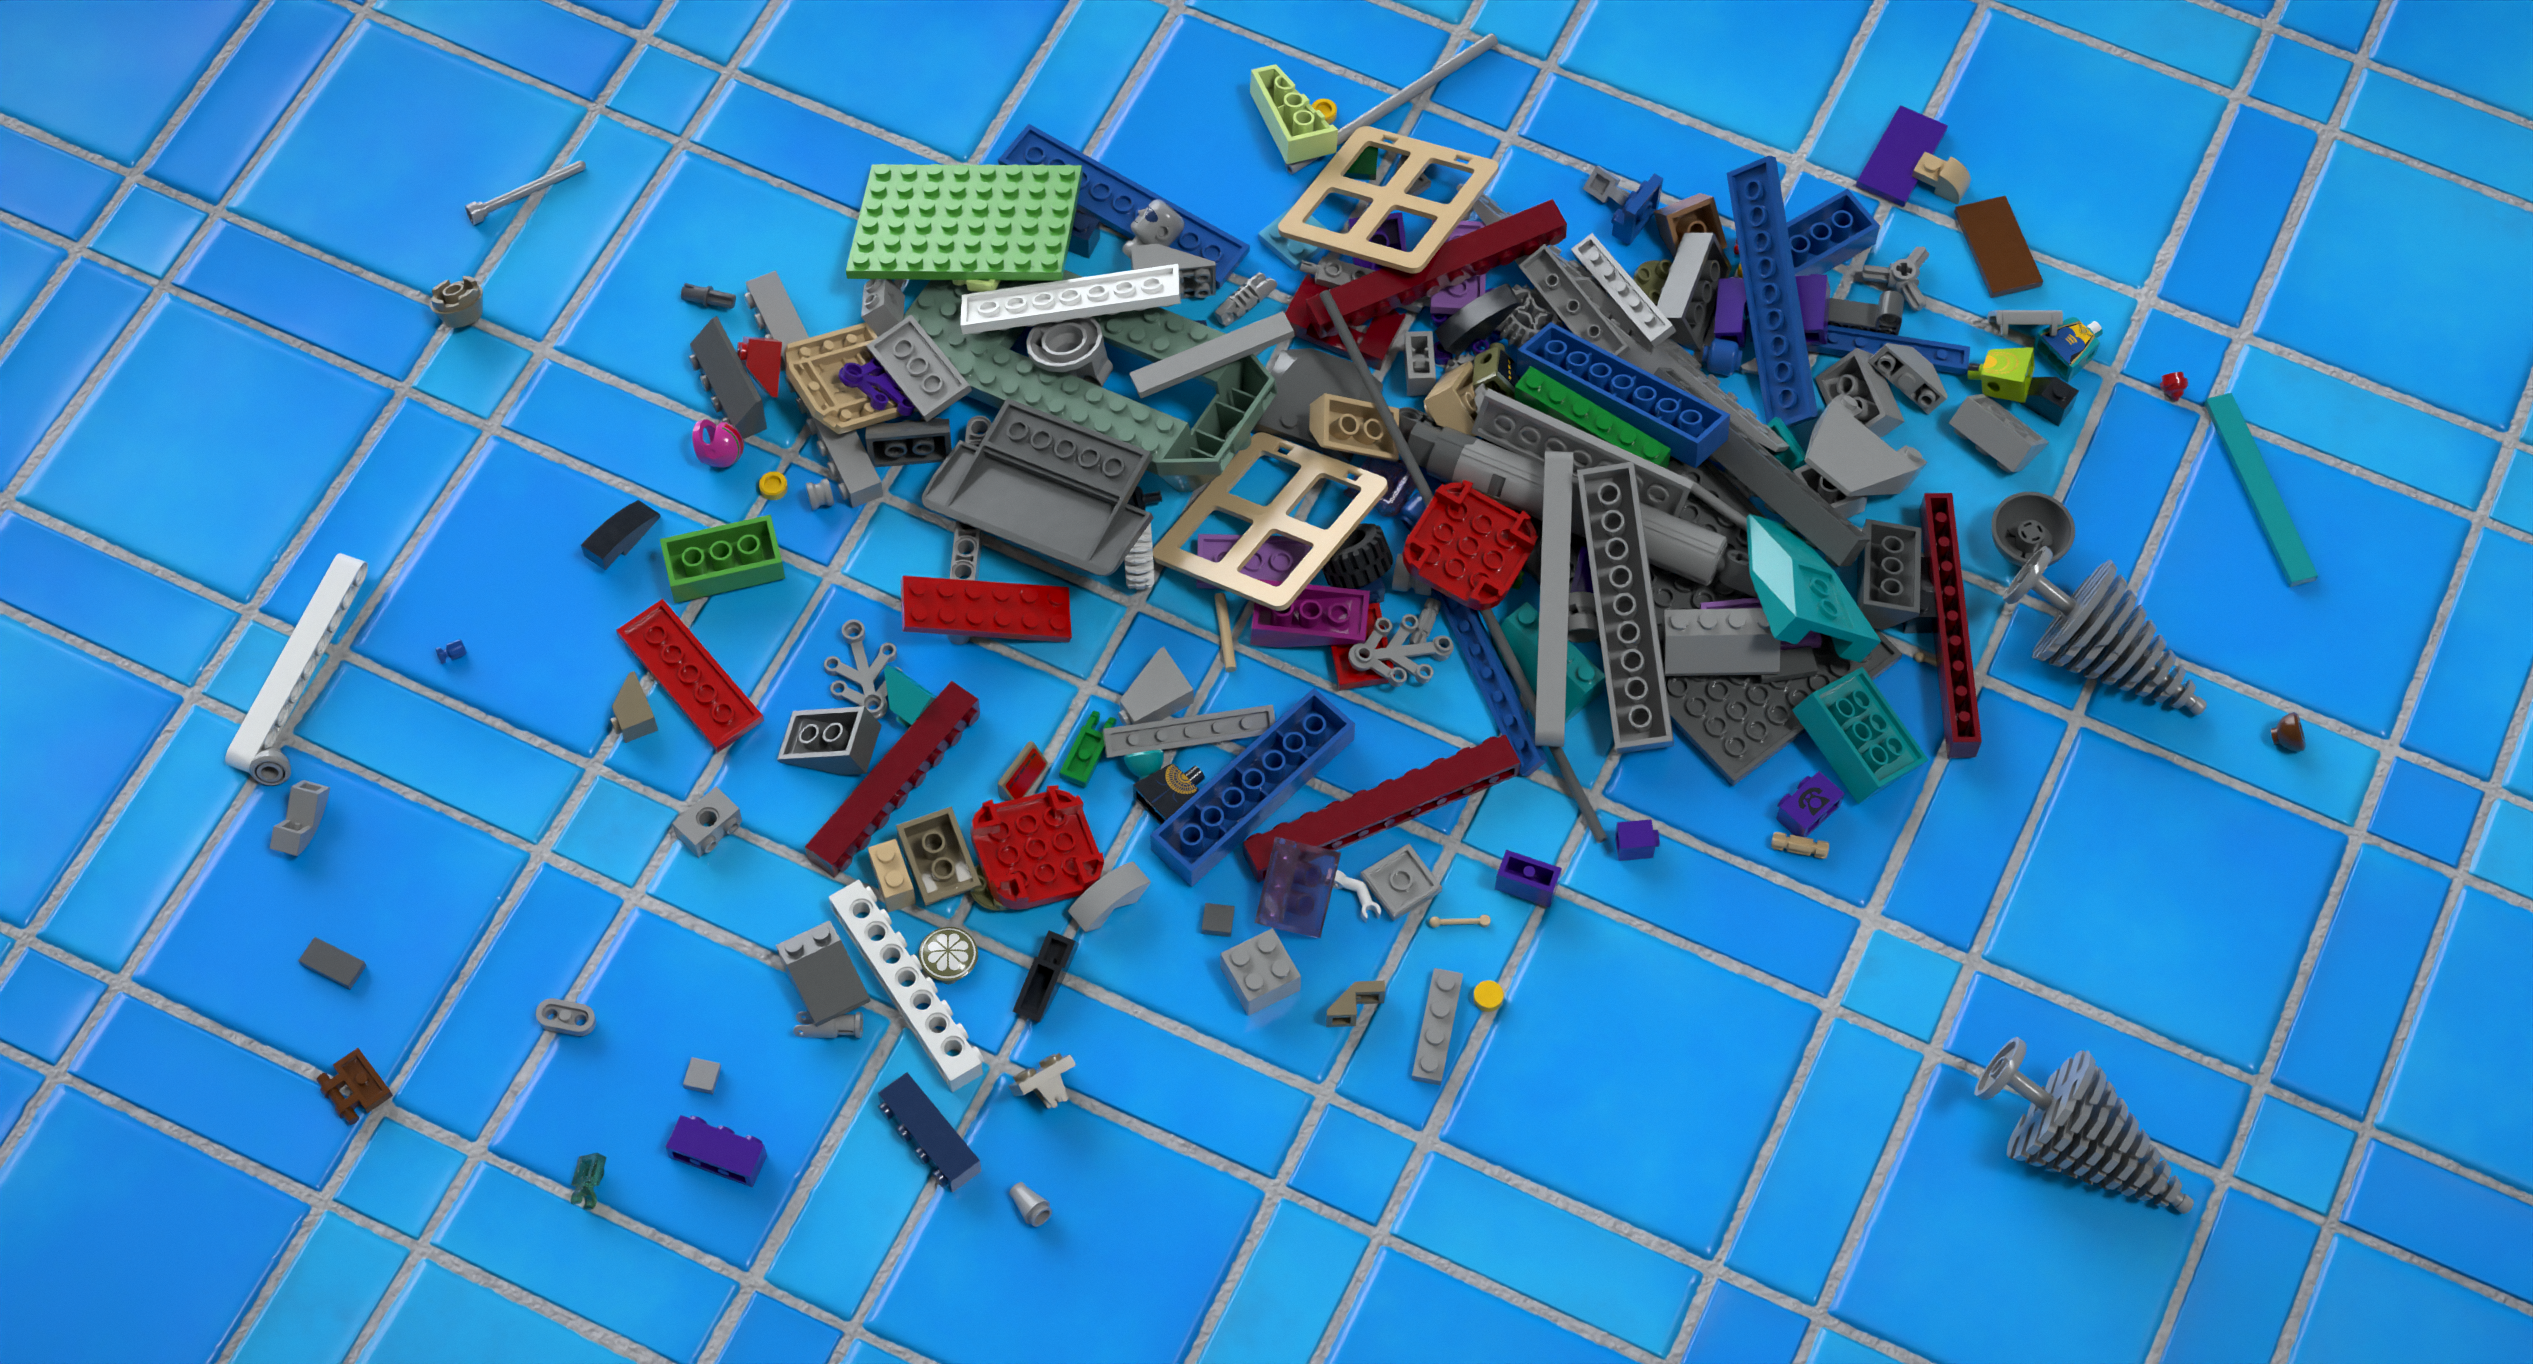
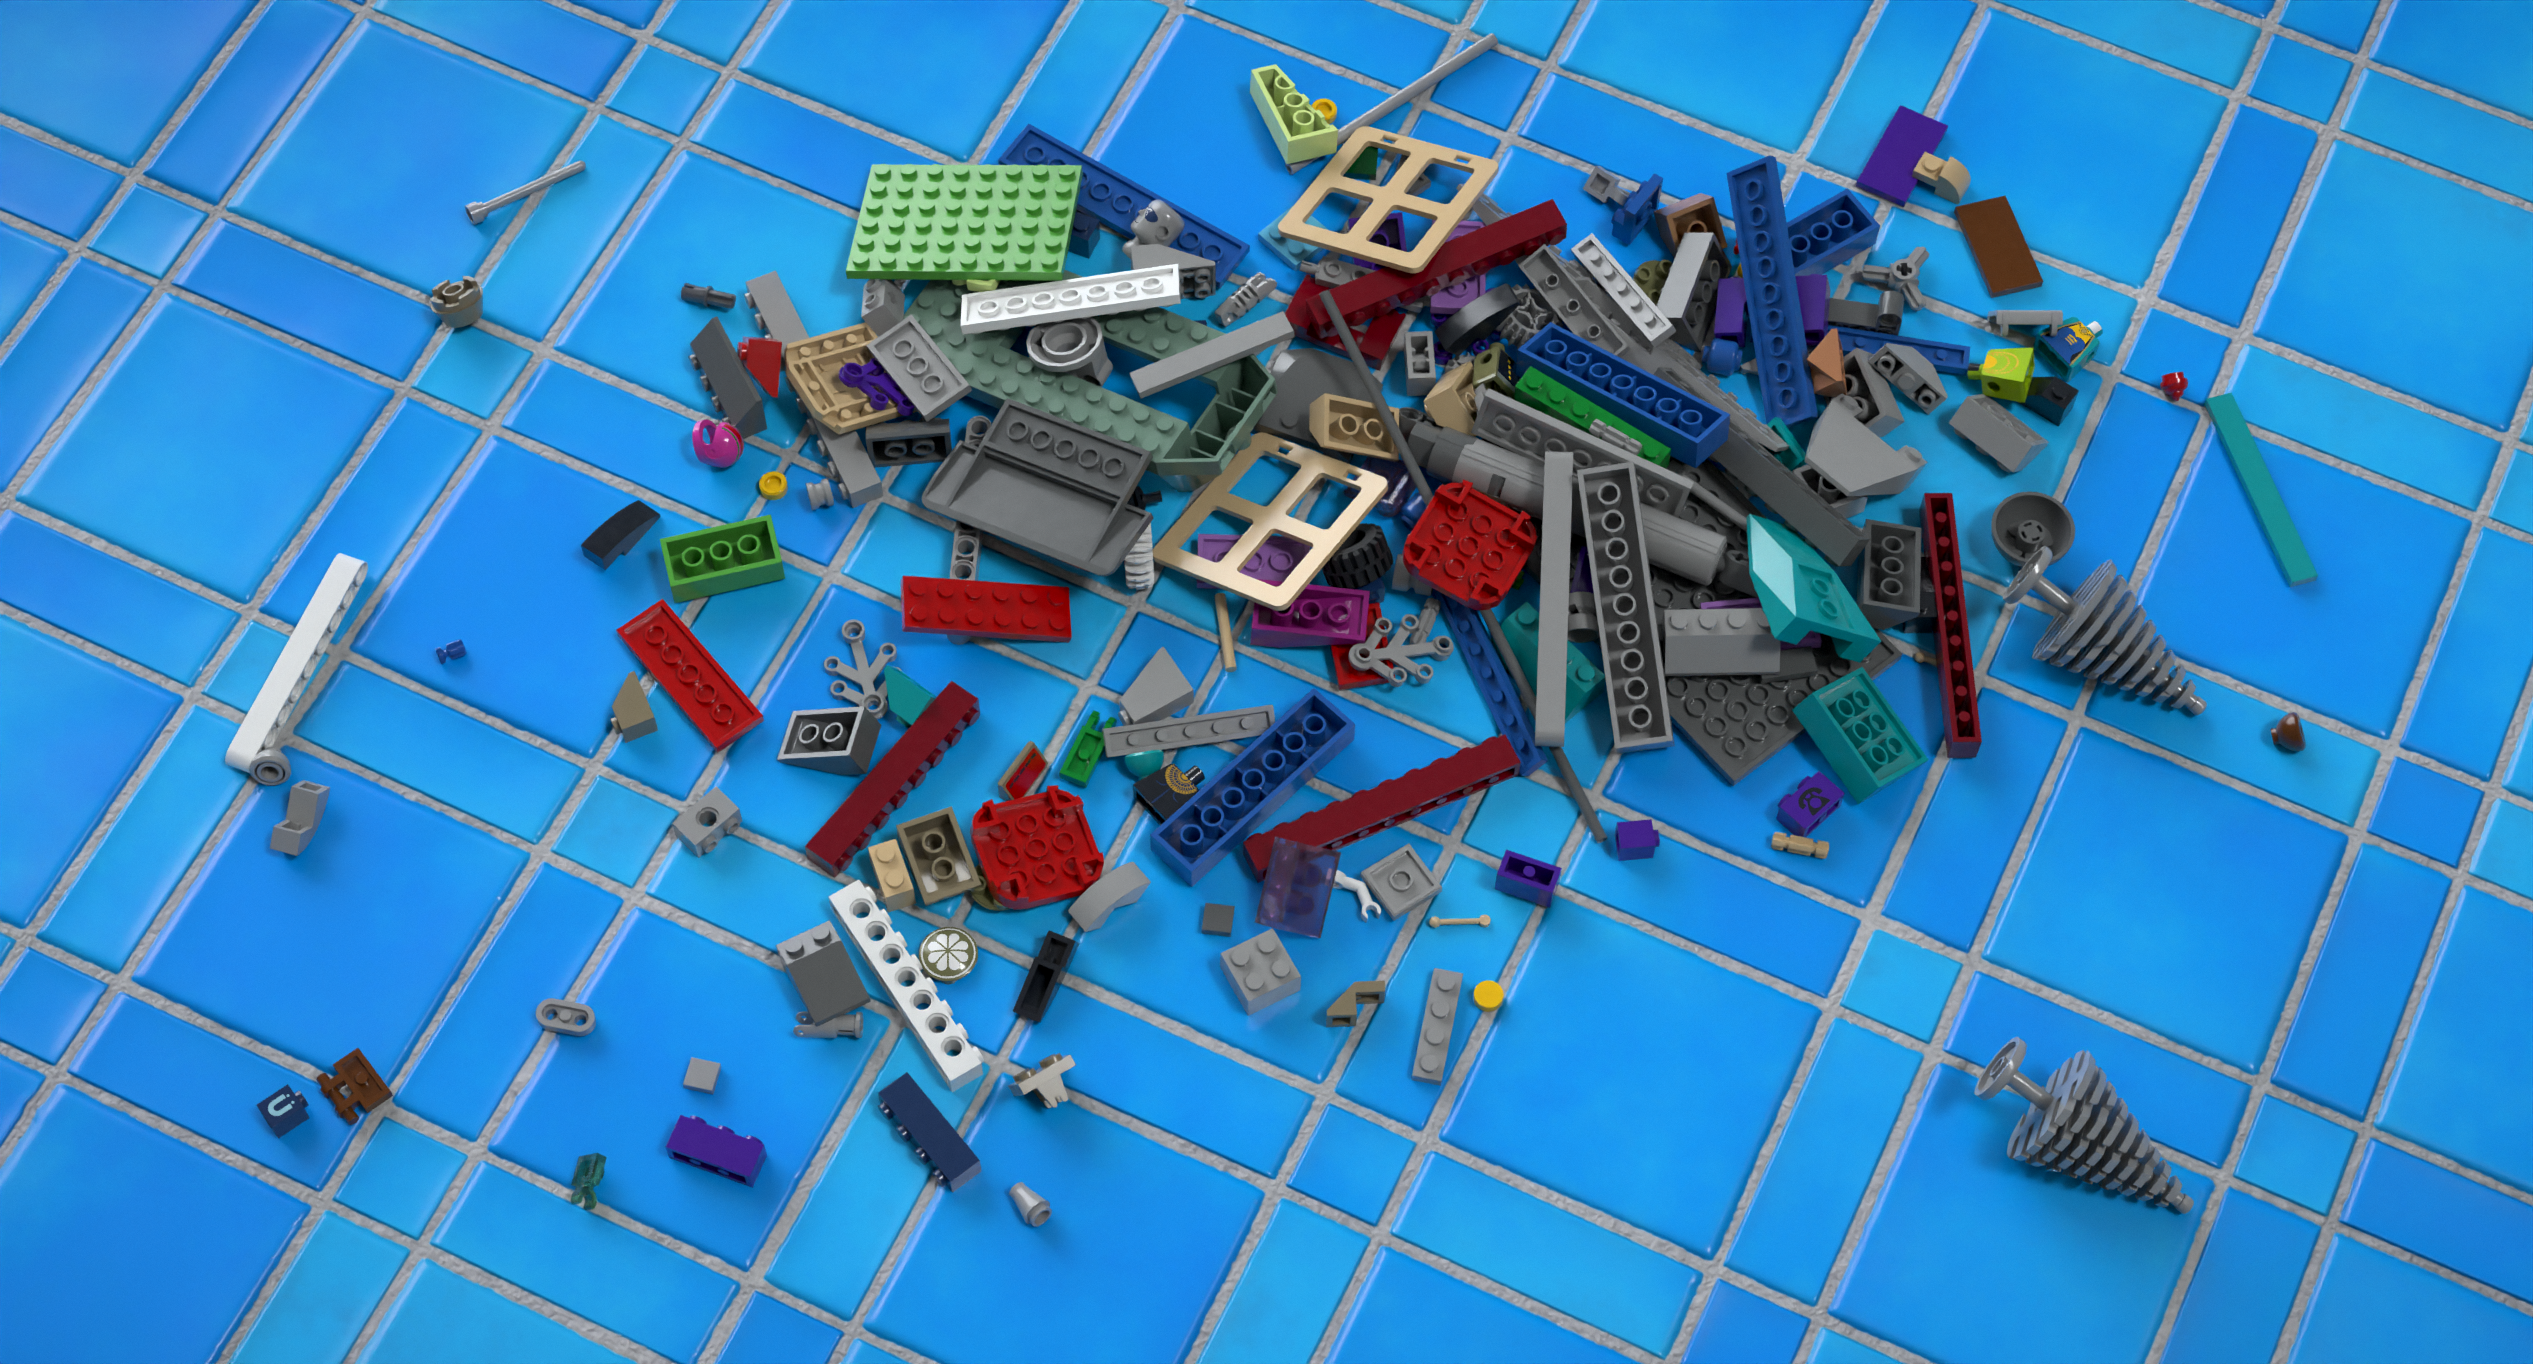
dark grey tile [298,937,366,990] -> none
none -> dark blue brick [257,1084,309,1139]
none -> light grey axle [1589,419,1642,455]
none -> nougat slope [1807,328,1847,397]

